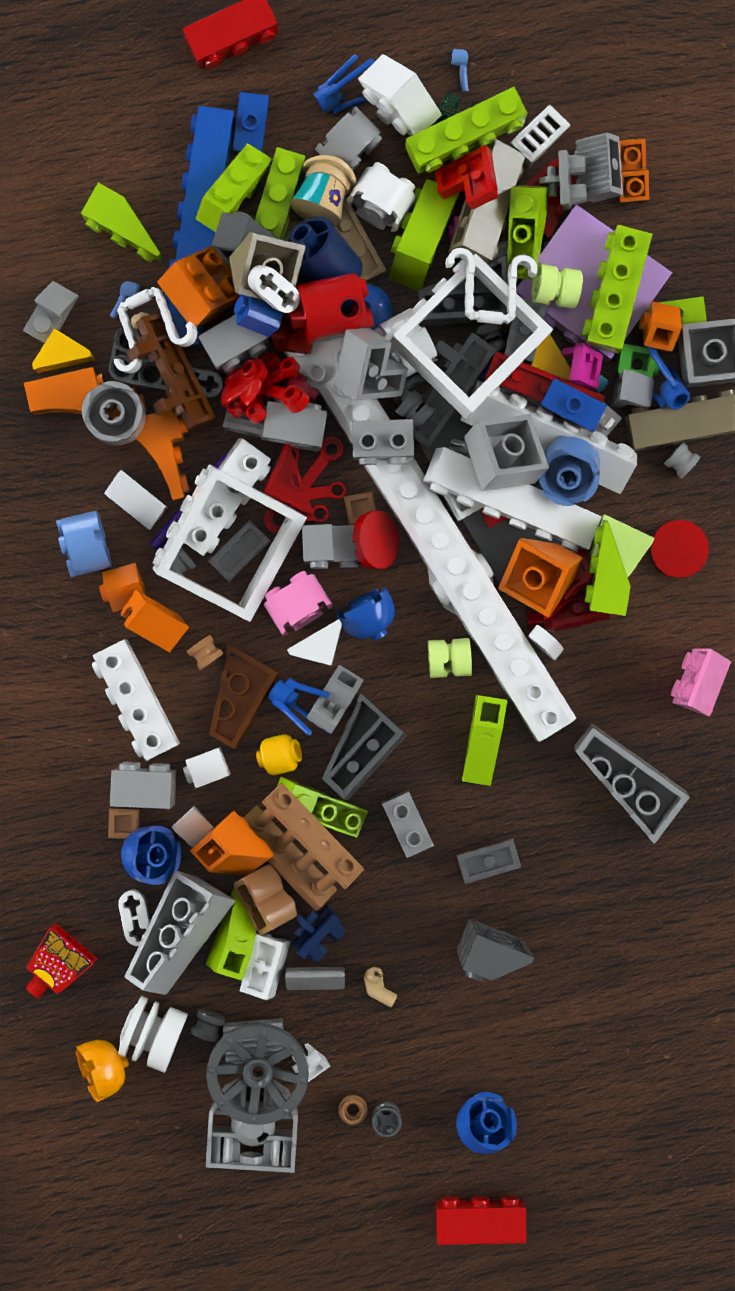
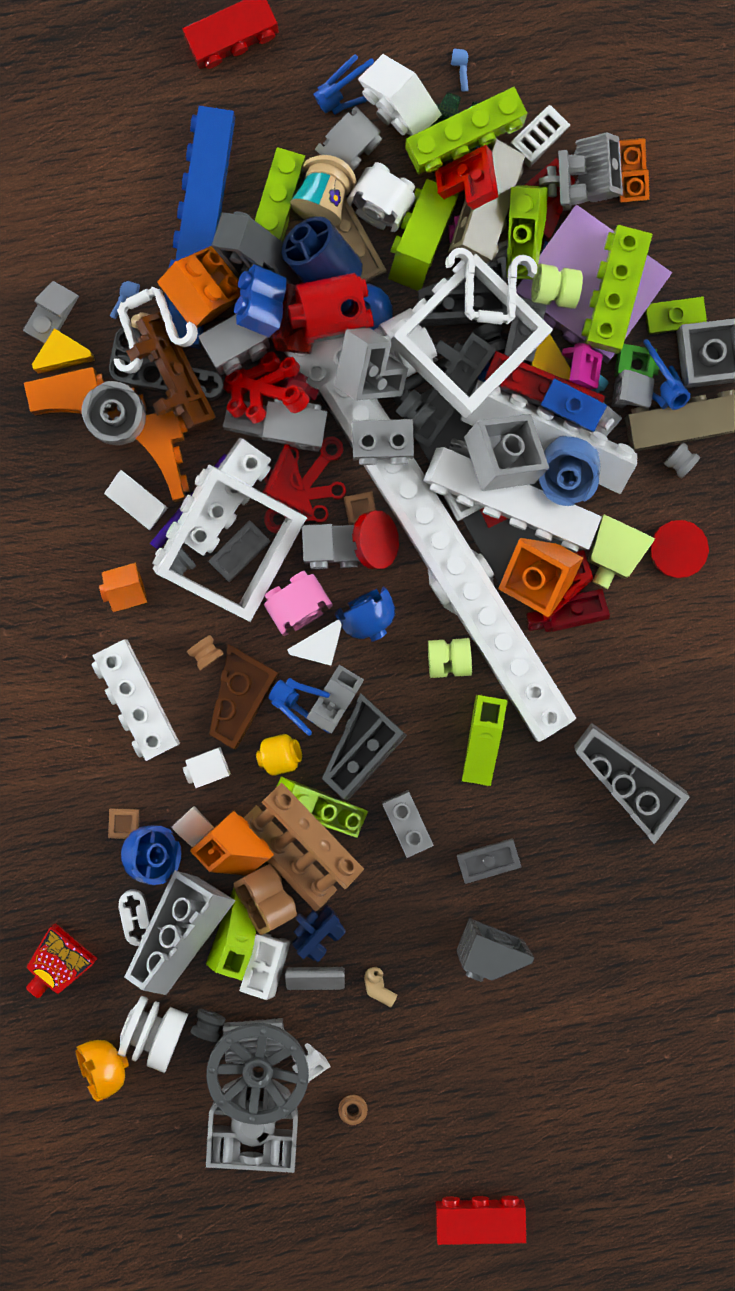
medium blue brick [56,510,112,577] -> none
lime slope [81,182,163,263] -> none
light grey brick [110,762,177,809] -> none
orange hinge [121,589,189,652] -> none
lime arch [195,143,272,232] -> none
red plate [221,358,268,407] -> none
dark tan slope [229,232,306,303] -> none
blue plate [233,92,269,153] -> none
white beam [248,265,300,313] -> none
dark grey wheel [372,1101,402,1137] -> none
blue cylinder [456,1092,517,1155] -> none
white beam [528,625,564,660] -> none
lime slope [584,520,631,616] -> none
orange brick [639,301,682,352] -> none
bright pink slope [671,648,731,717] -> none

